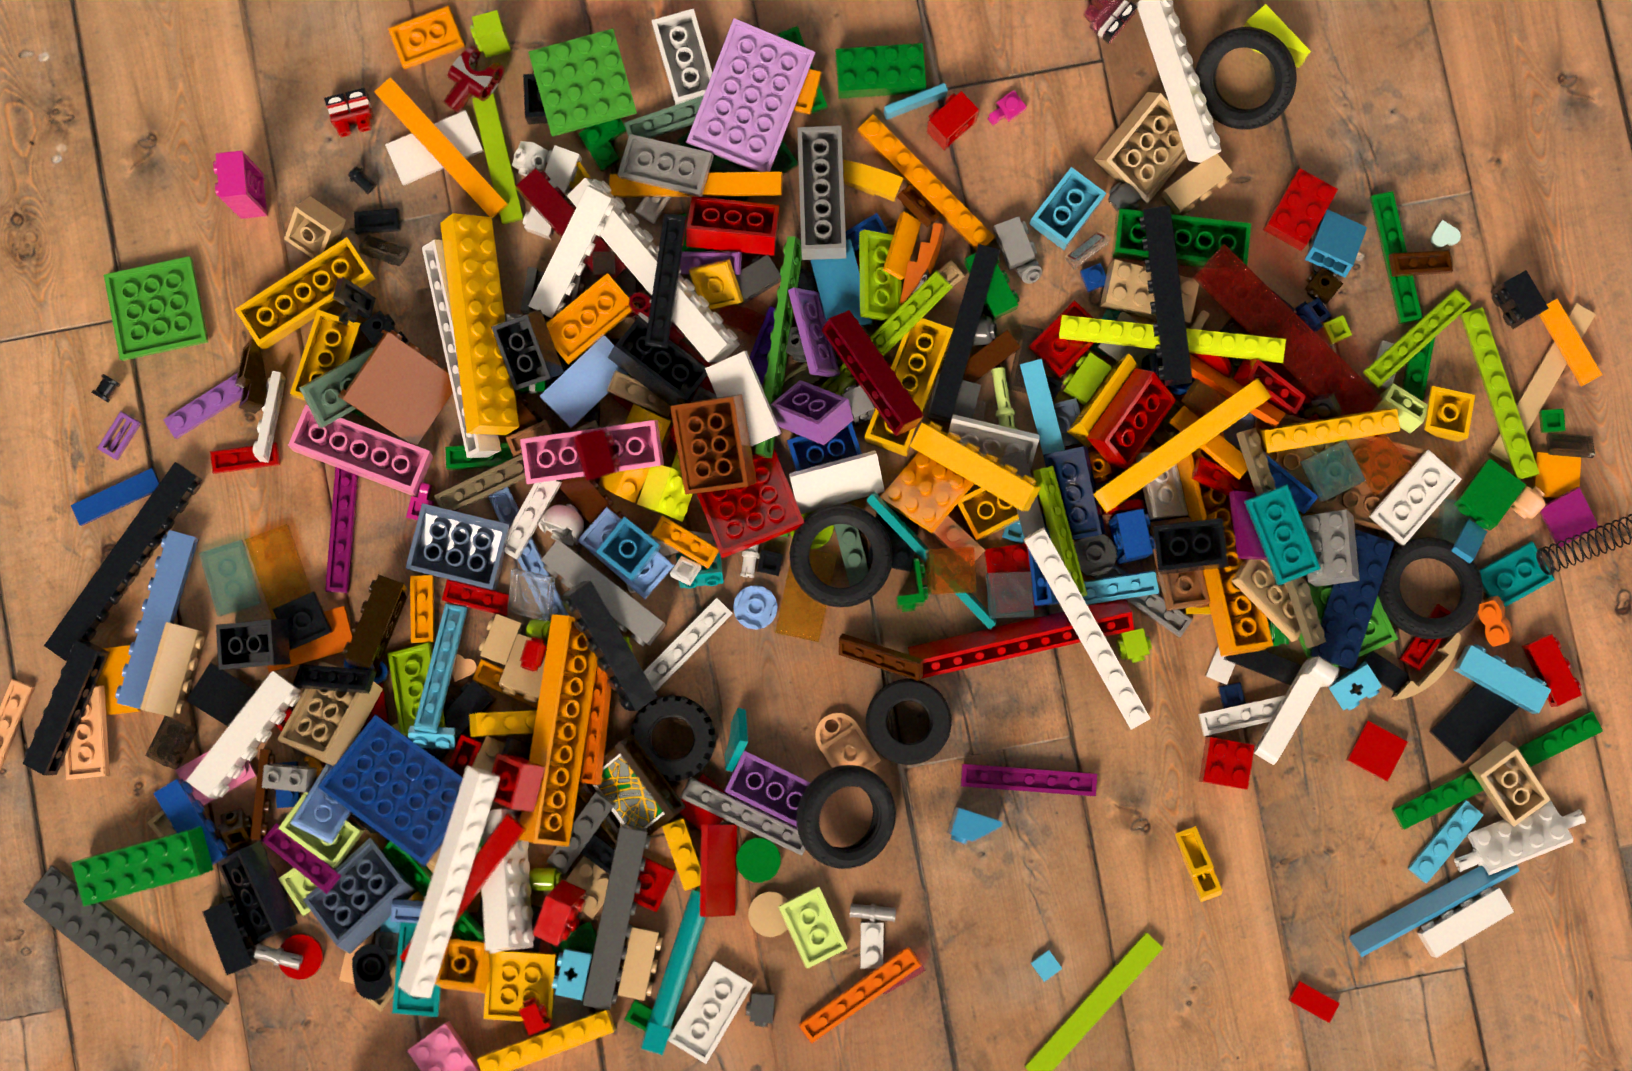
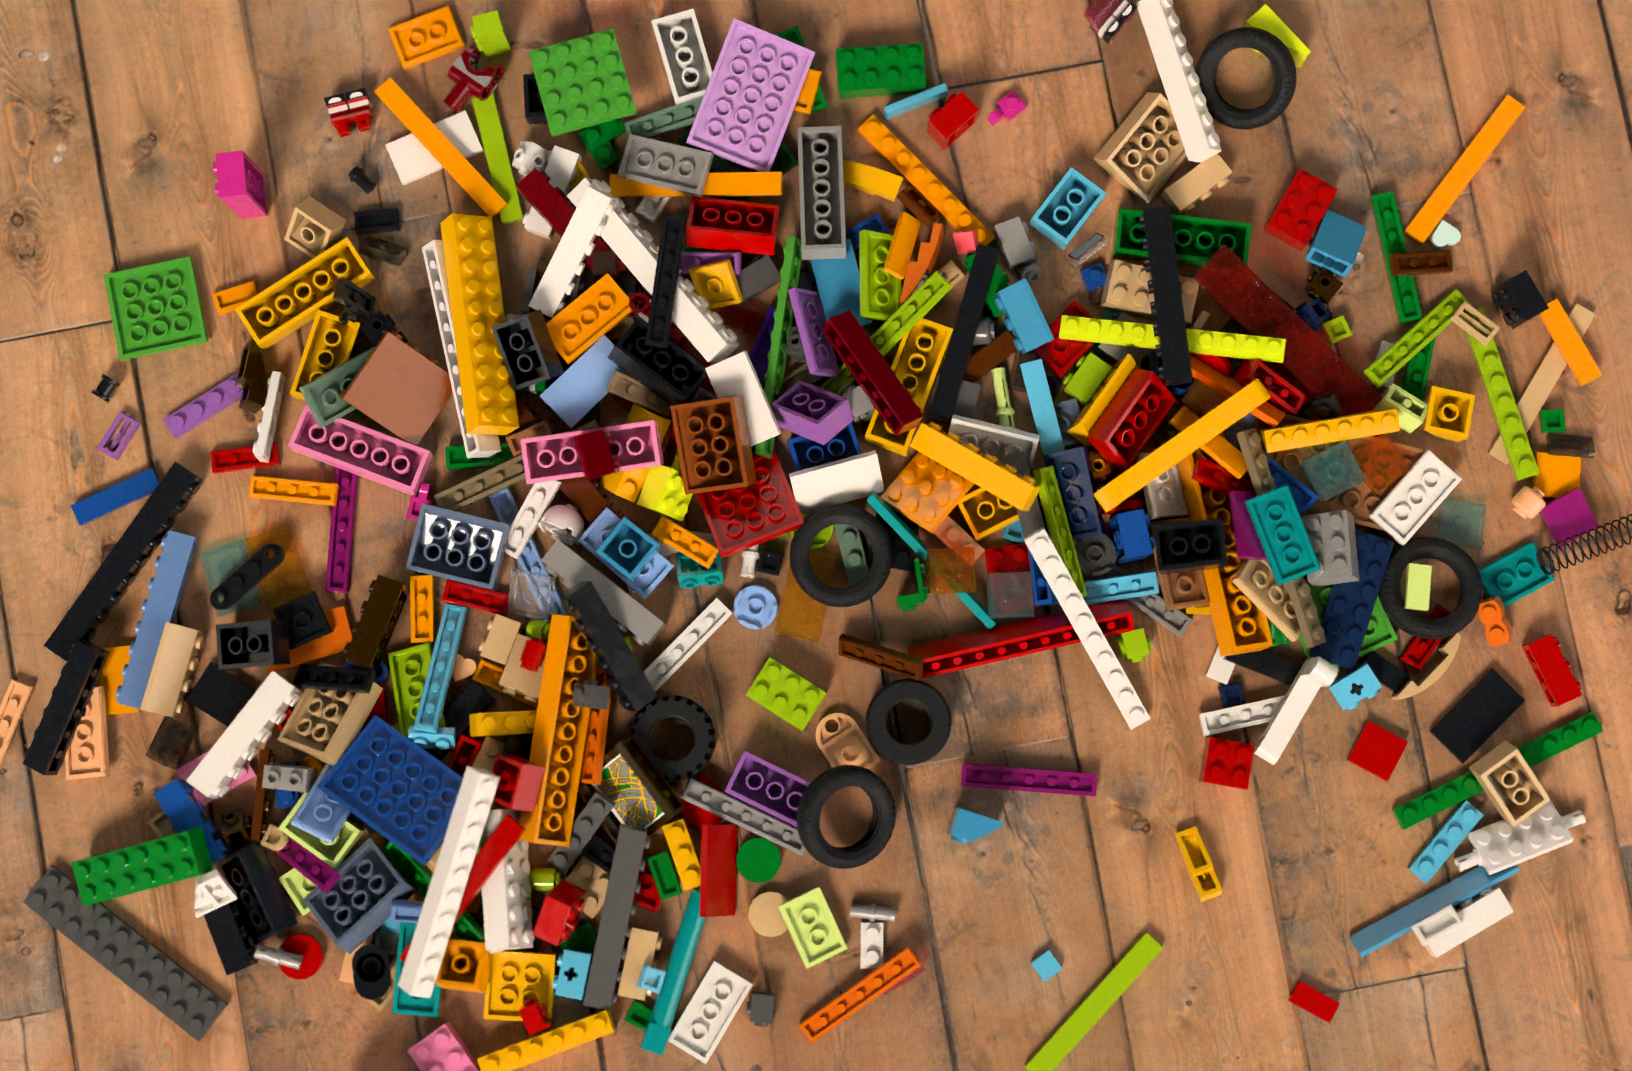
white tile [670,556,701,585] -> none
teal tile [724,708,748,772] -> none
dark grey head [1108,181,1141,212] -> none
dark azure tile [1451,519,1487,564] -> none
medium azure brick [1453,644,1551,714] -> none
green brick [1454,458,1526,531] -> none
none -> white wing [194,869,237,918]
none -> black plate [210,543,285,610]
none -> light orange tile [212,280,259,315]
none -> light orange tile [248,475,339,506]
none -> tan tile [260,824,288,851]
none -> dark grey brick [572,680,610,710]
none -> medium azure tile [636,964,666,994]
none -> green tile [647,850,683,901]
none -> lime brick [746,657,827,732]
none -> coral tile [953,229,979,254]
none -> dark azure slope [994,278,1054,354]
none -> light orange tile [1404,95,1525,244]
none -> yellowish green tile [1404,563,1432,611]
none -> white tile [1411,904,1464,947]
none -> tan tile [1450,301,1501,346]

